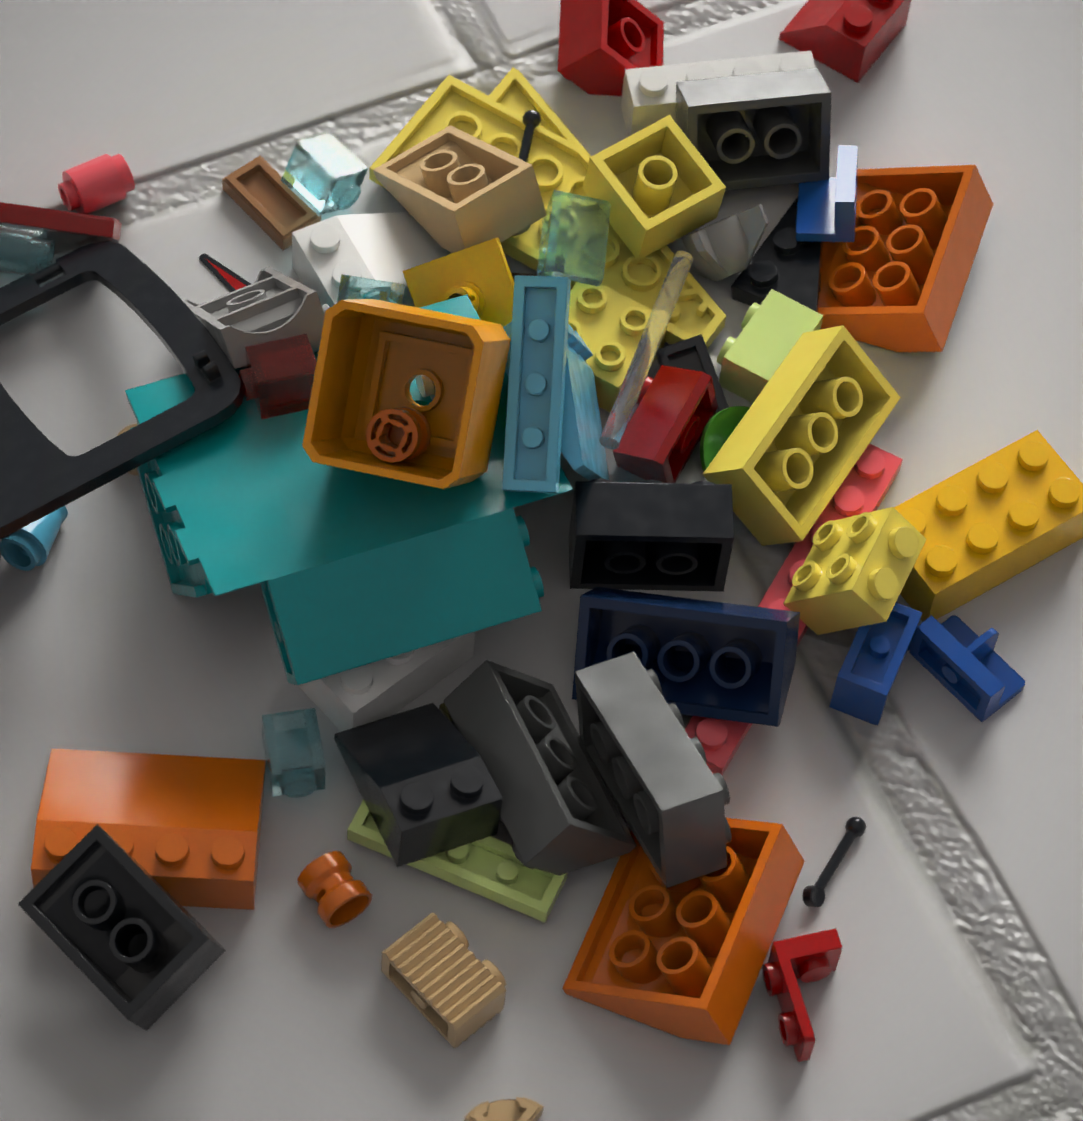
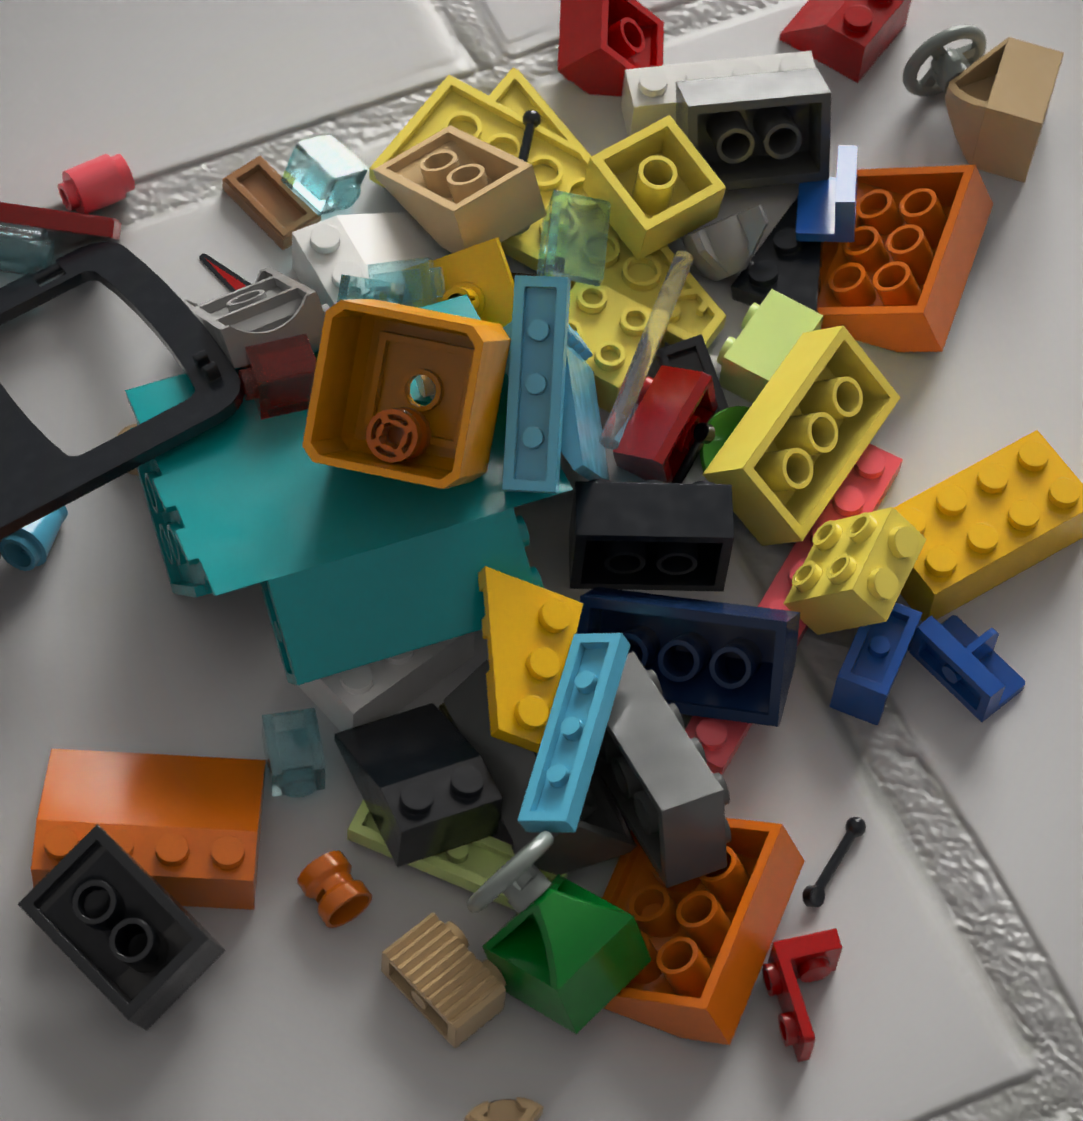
none -> clear light blue brick [367,257,446,308]
none -> green piece [467,831,652,1034]
none -> yellow wing [478,566,583,753]
none -> medium azure plate [517,633,630,833]
none -> black hinge [671,422,716,483]
none -> tan piece [903,25,1064,183]

